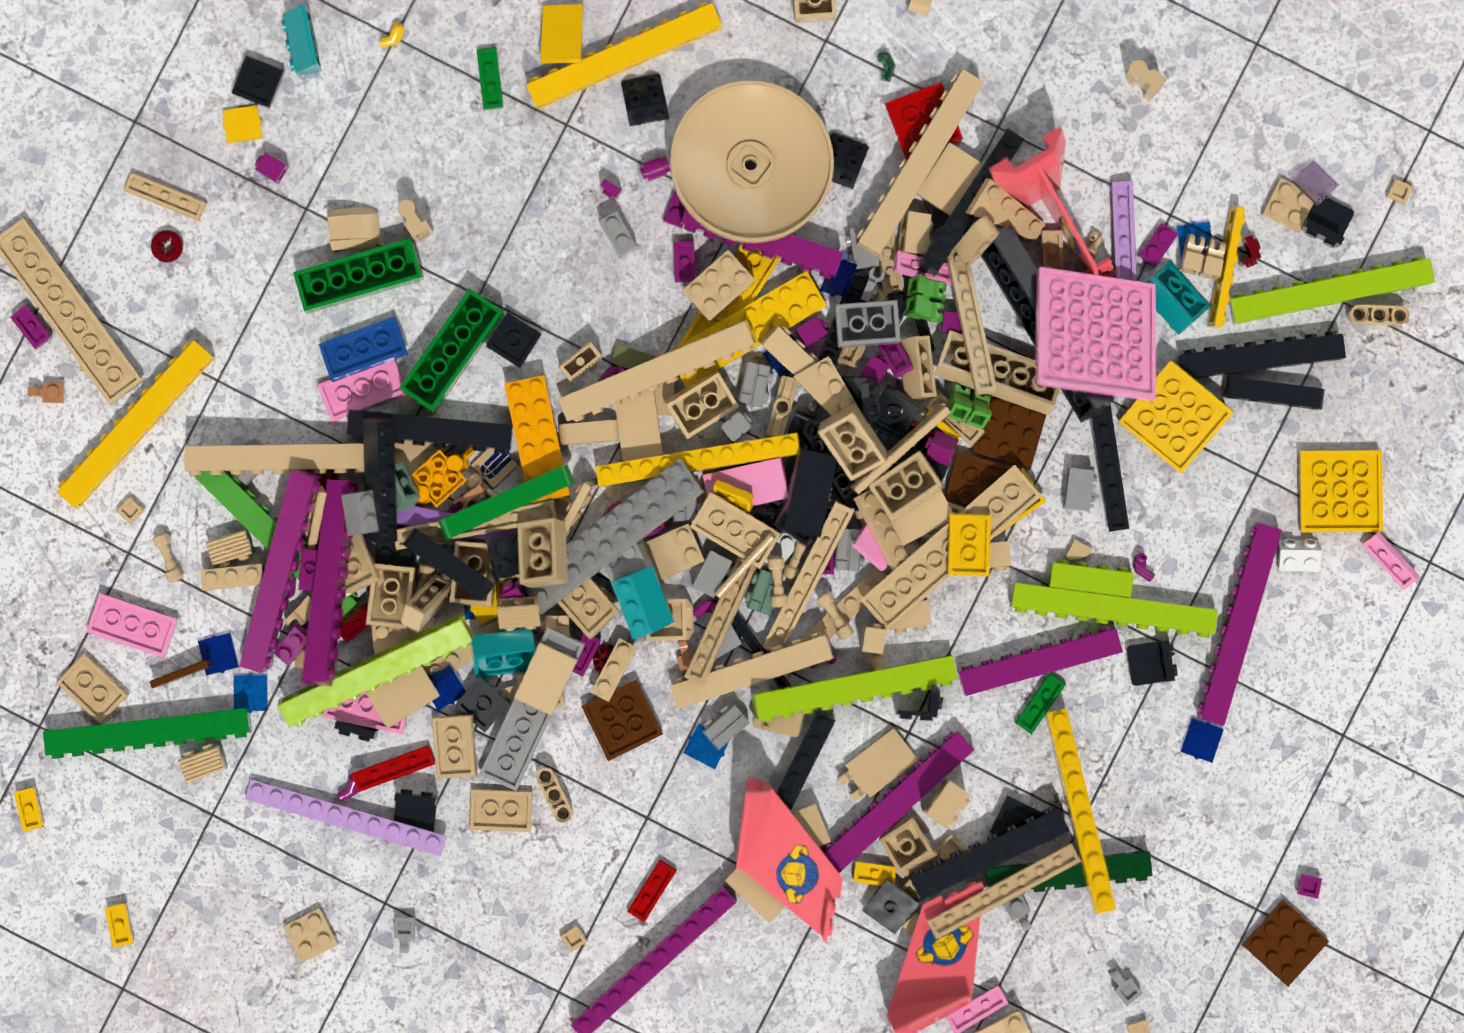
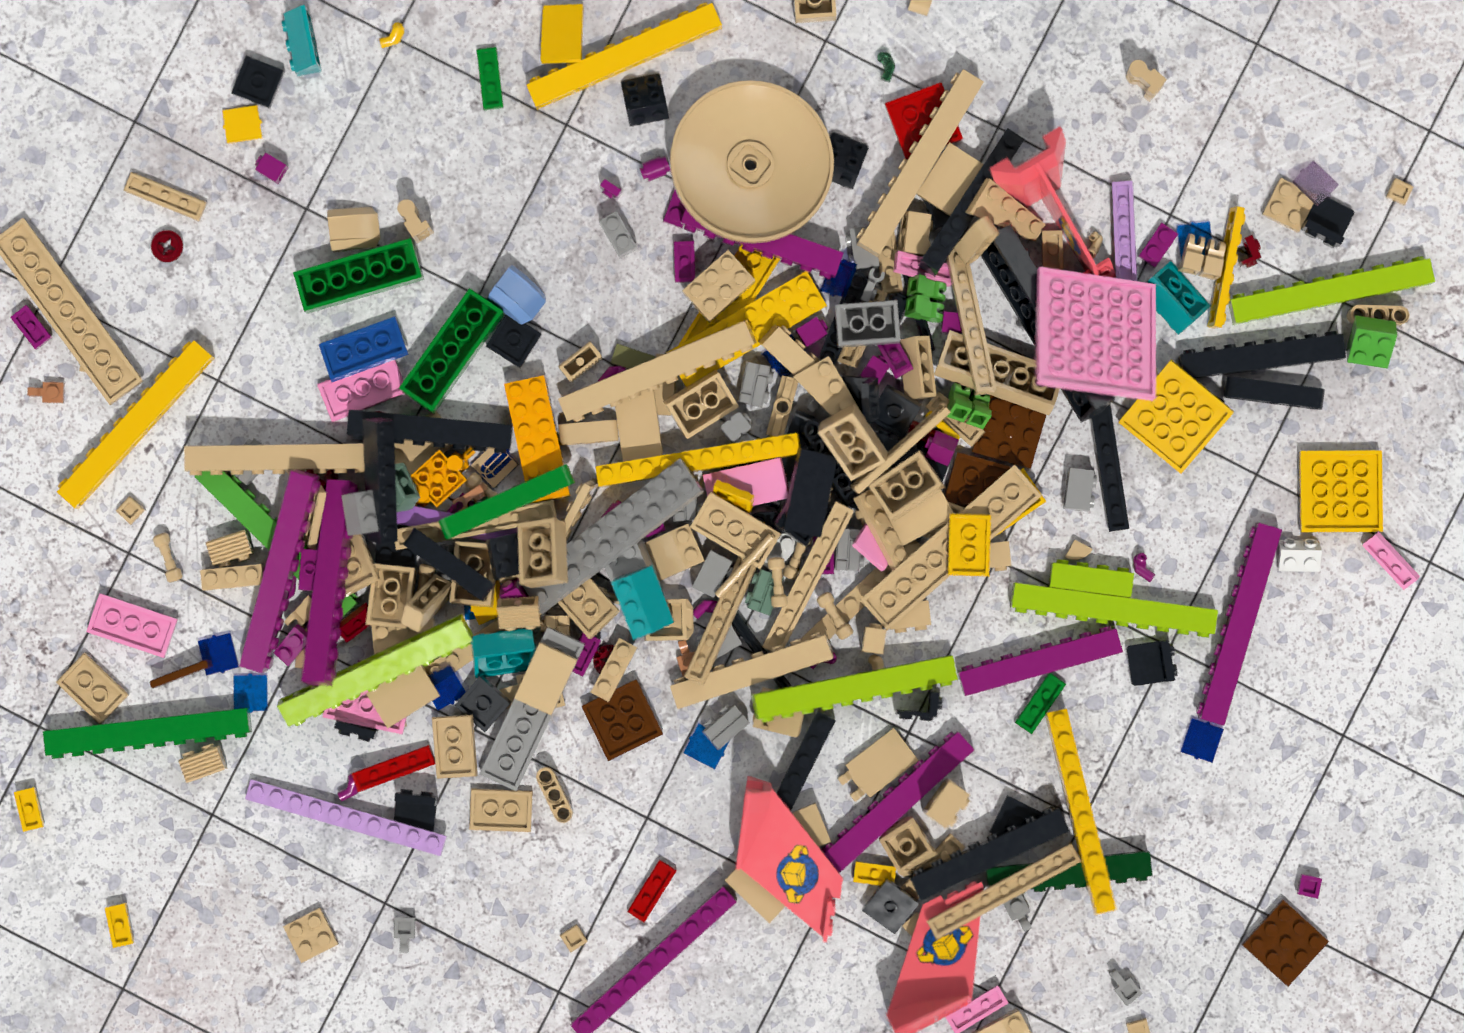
none -> medium blue slope [487,265,546,324]
none -> bright green brick [1346,315,1398,369]

